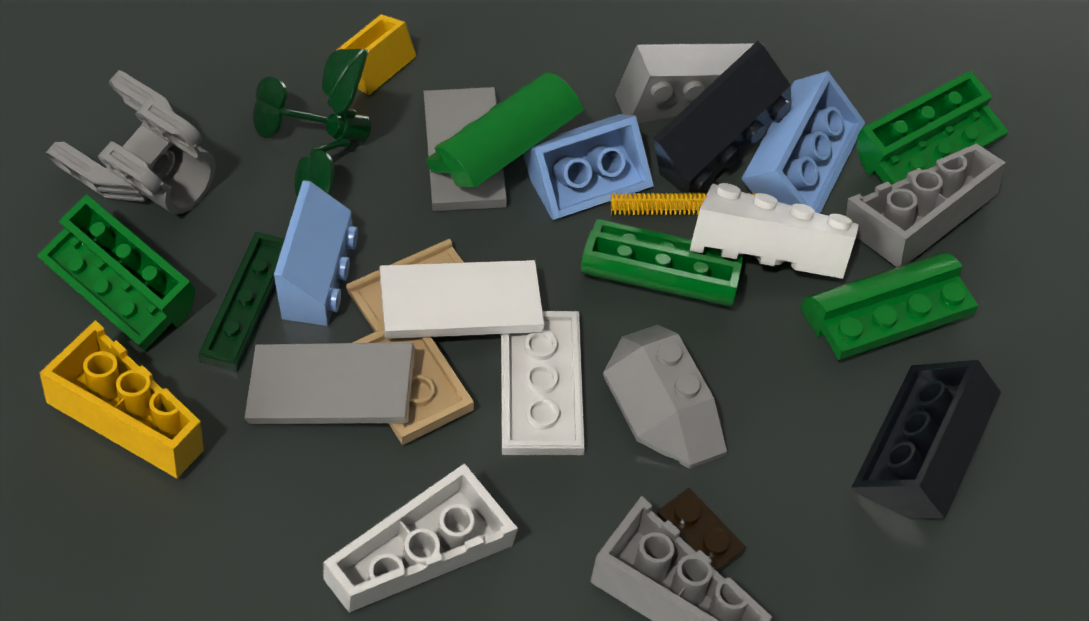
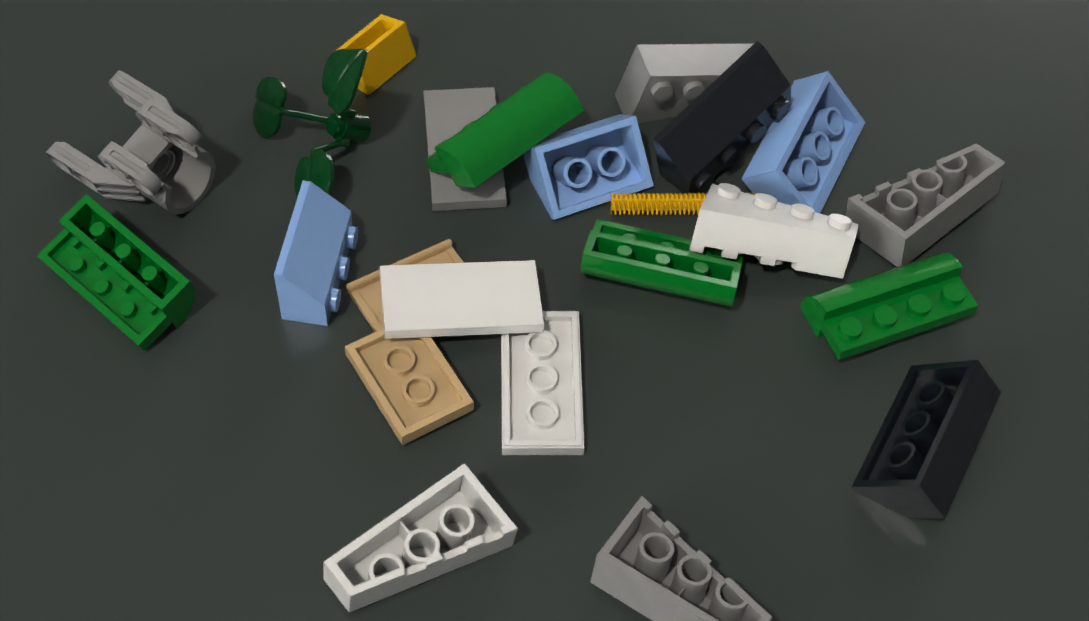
yellow wedge [40,320,204,479] -> none
dark green tile [198,232,284,372] -> none
light grey tile [244,342,415,424] -> none
light grey wedge [603,324,727,469] -> none
dark brown plate [657,488,746,573] -> none
green brick [857,70,1009,185] -> none

